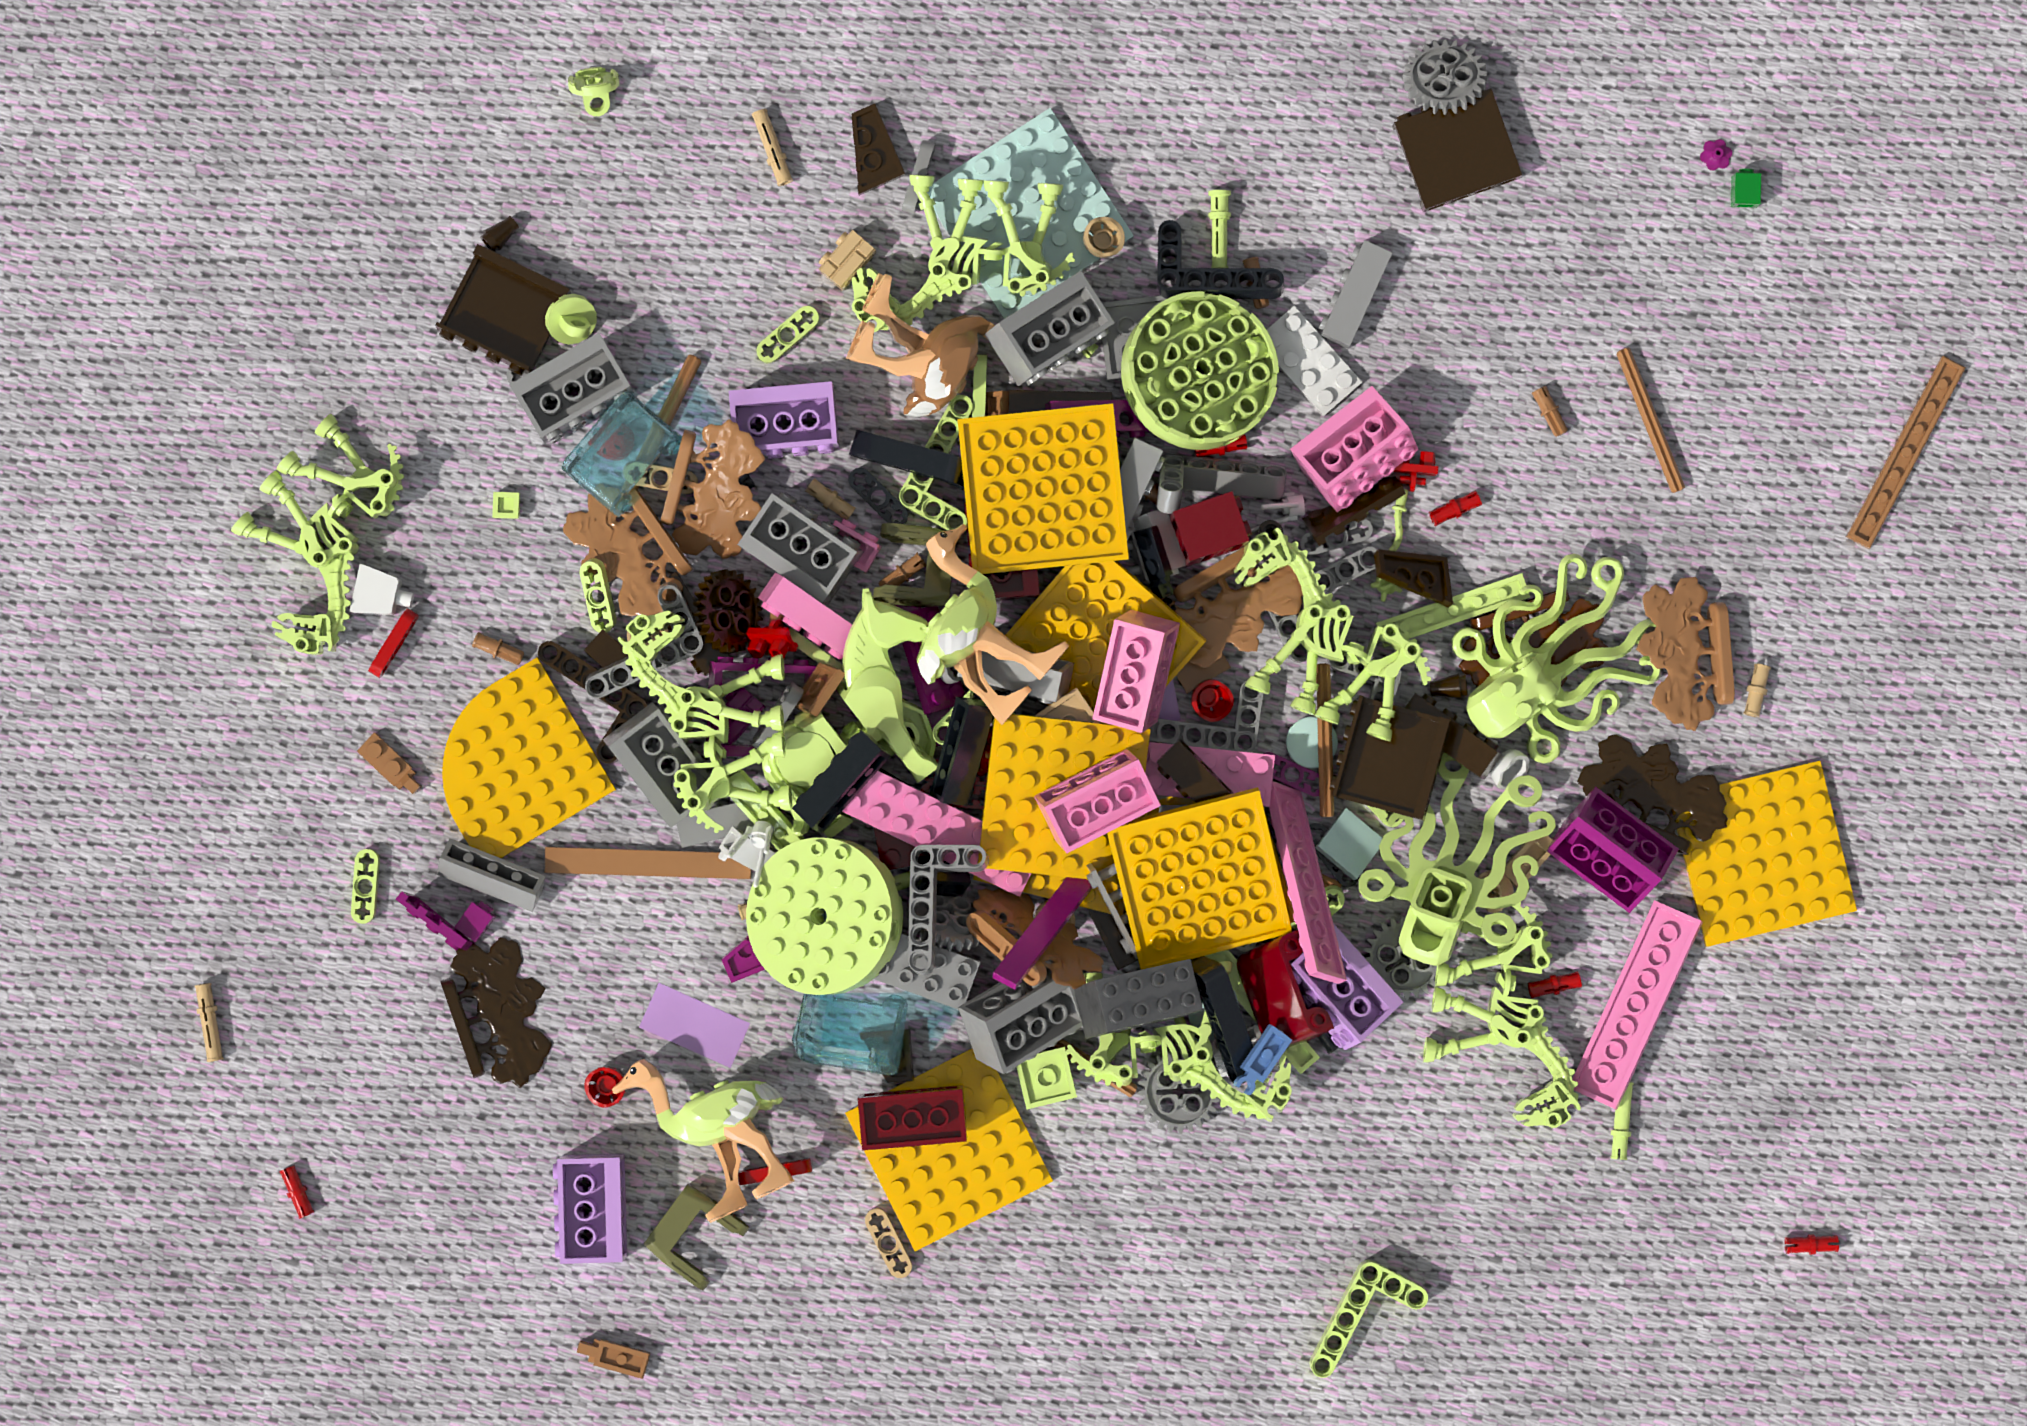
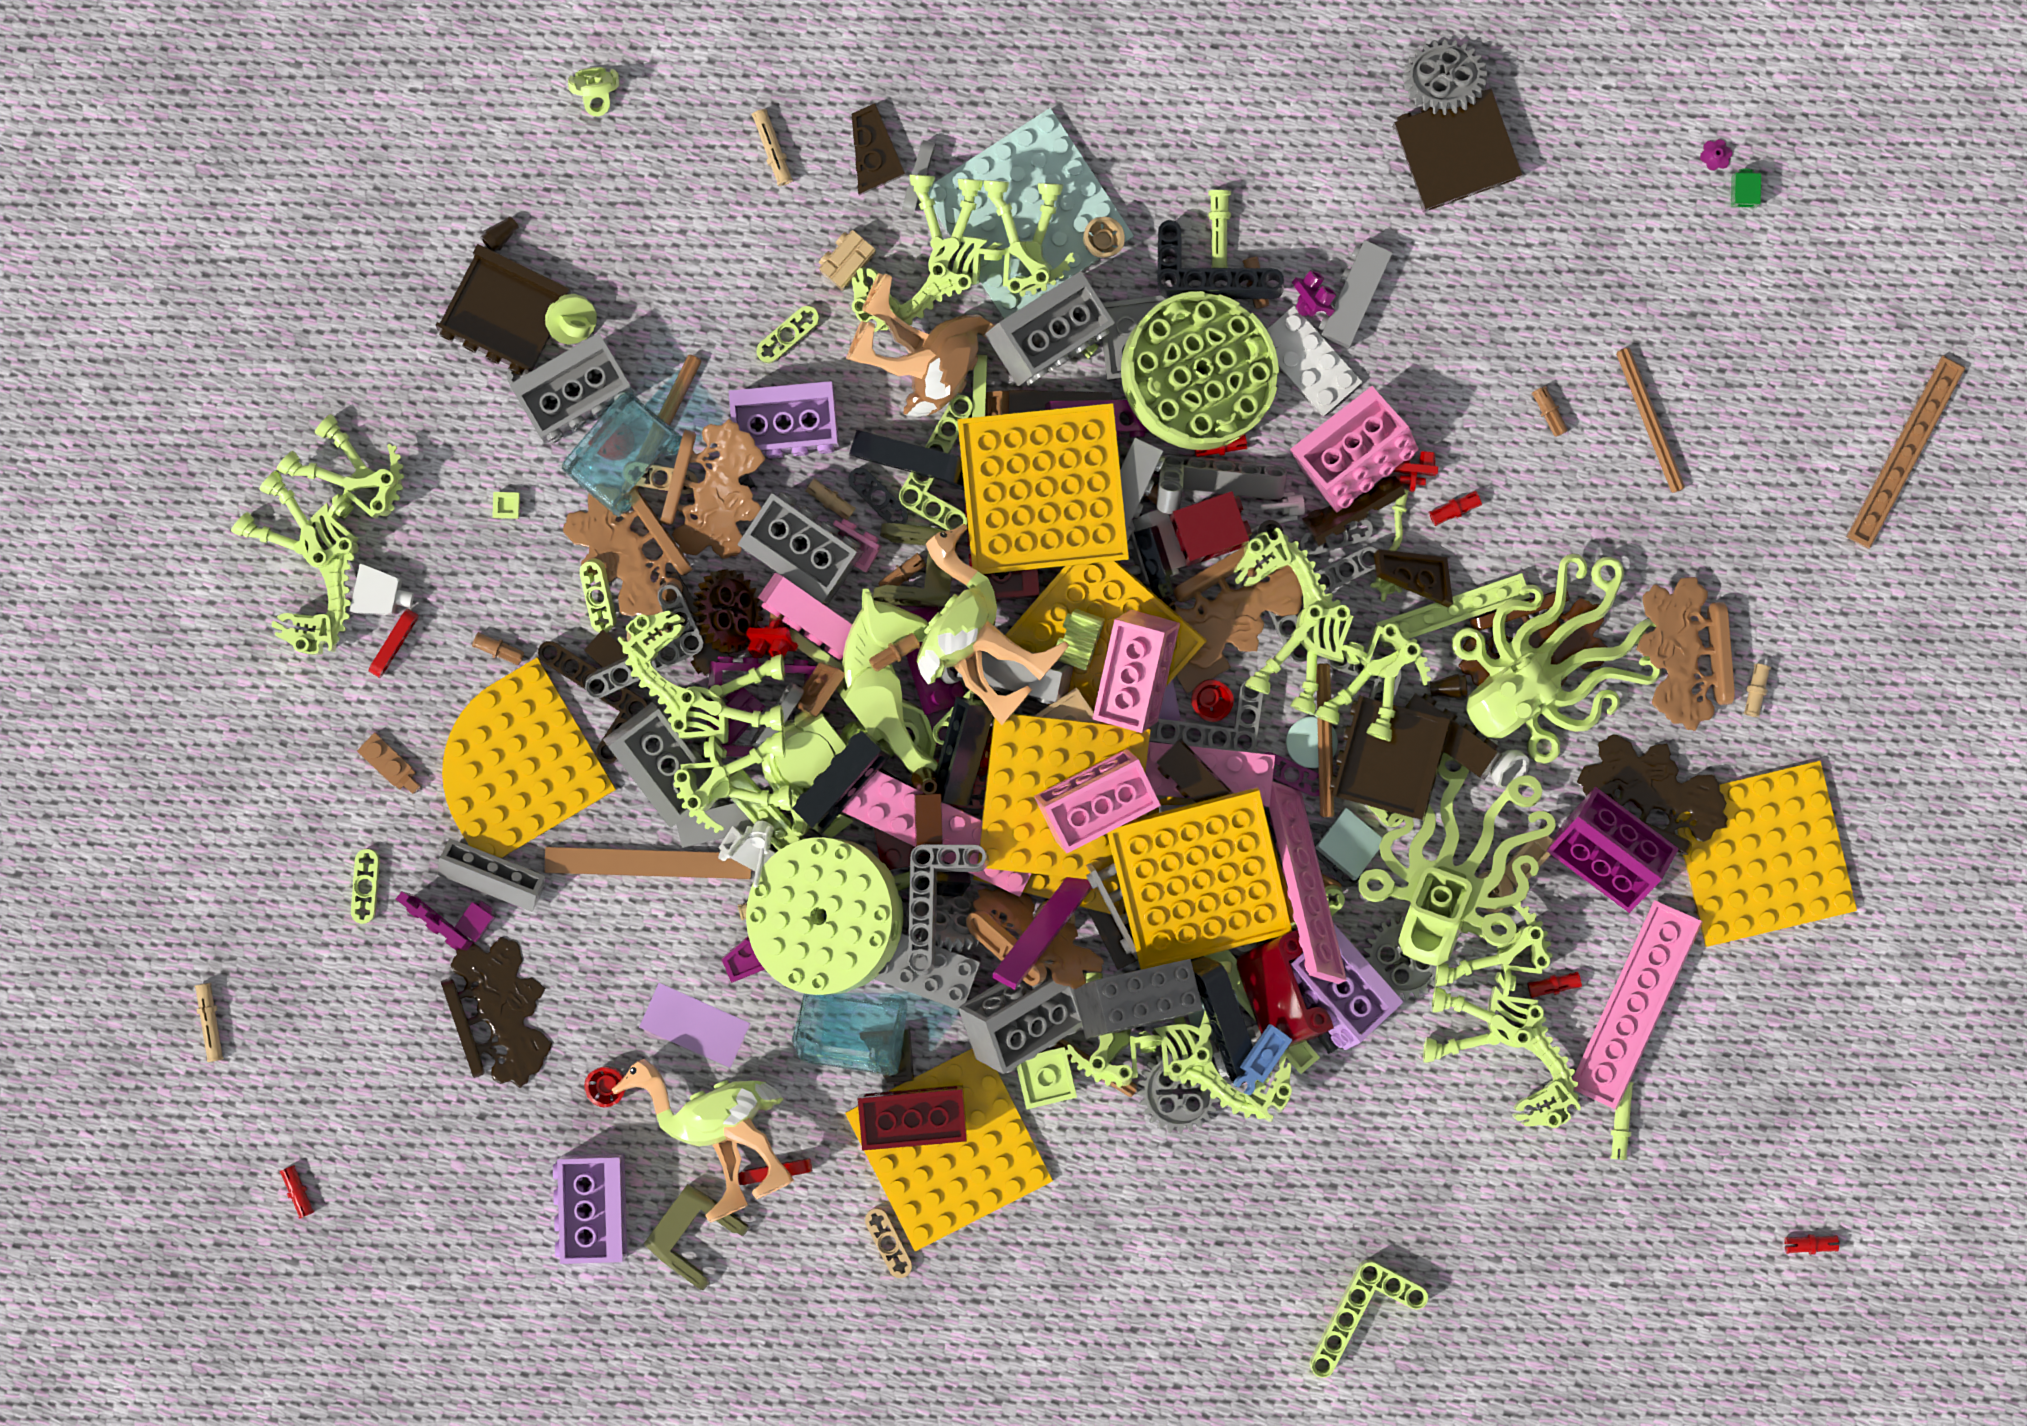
medium nougat hinge [577,1338,651,1379] -> none
none -> medium nougat axle [869,633,920,671]
none -> dark brown cone [911,767,937,795]
none -> reddish brown tile [914,793,943,847]
none -> yellowish green brick [1056,609,1105,670]
none -> magenta hips [1292,270,1336,316]

